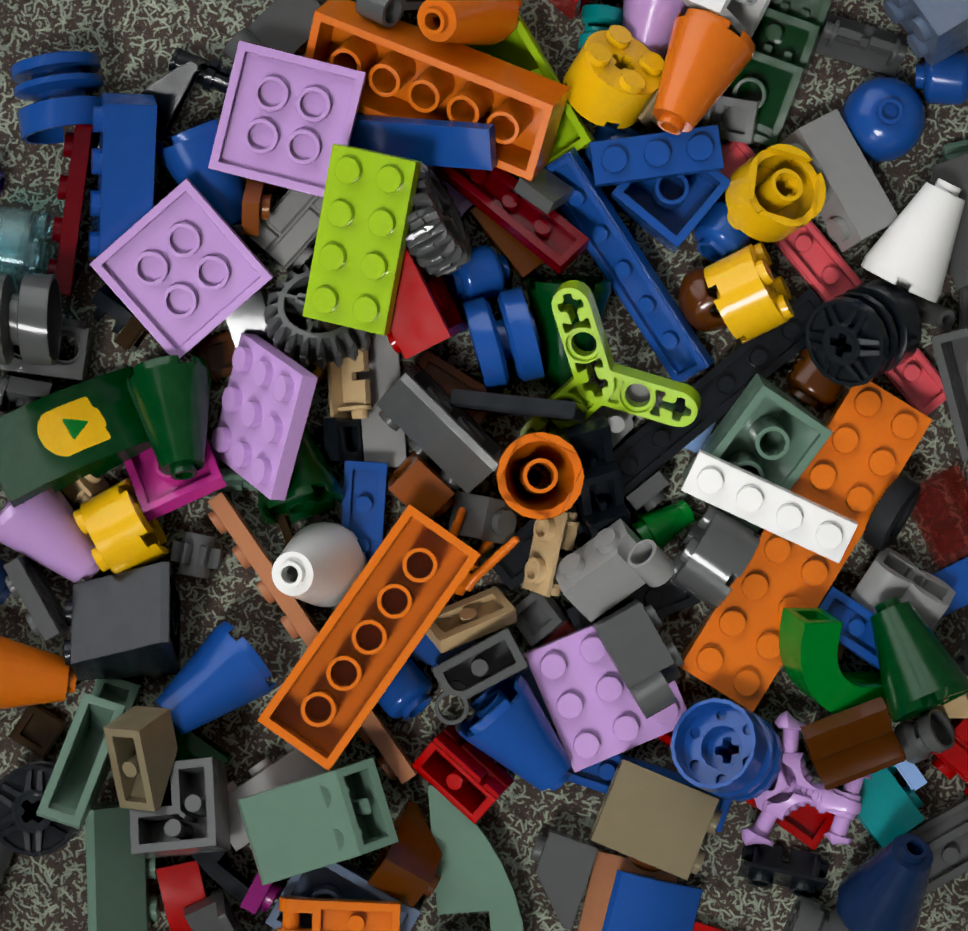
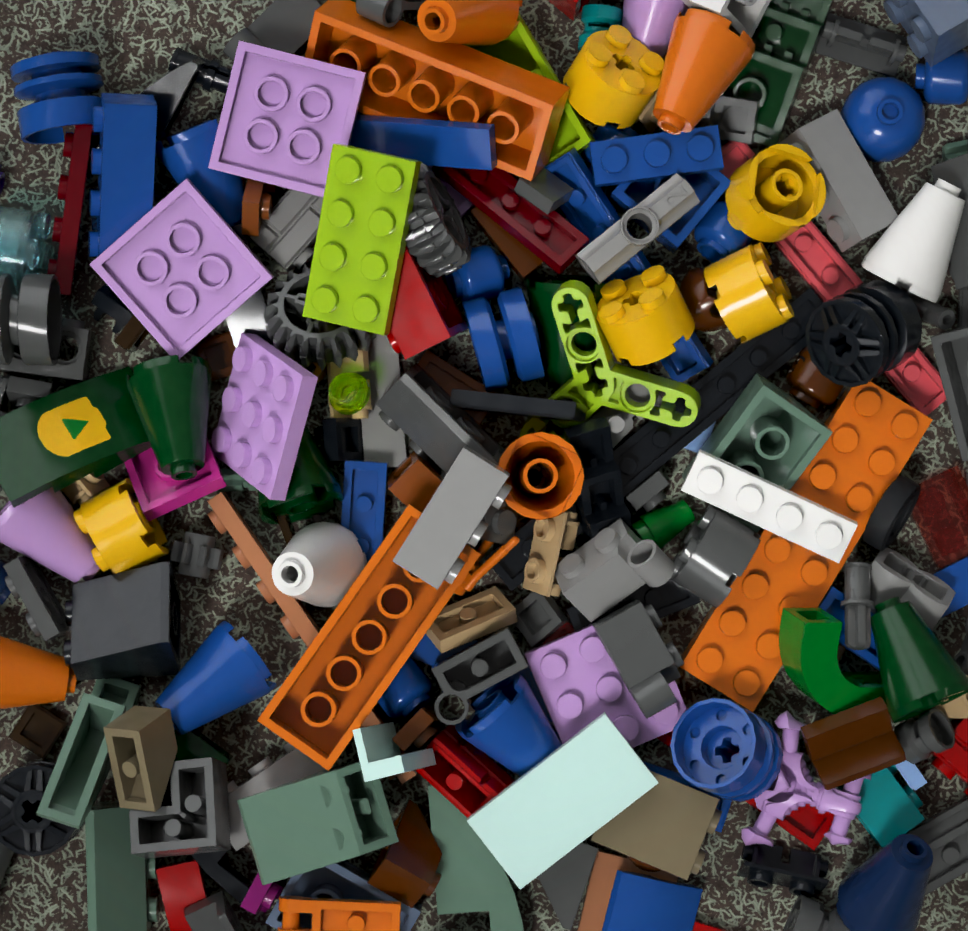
none -> clear neon green plate [328,373,371,415]
none -> light aqua panel [352,722,437,782]
none -> reddish brown plate [392,703,444,751]
none -> light grey brick [393,446,512,590]
none -> light aqua tile [467,712,659,890]
none -> light grey piece [575,173,700,285]
none -> yellow brick [596,265,695,366]
none -> dark grey axle [840,562,875,650]

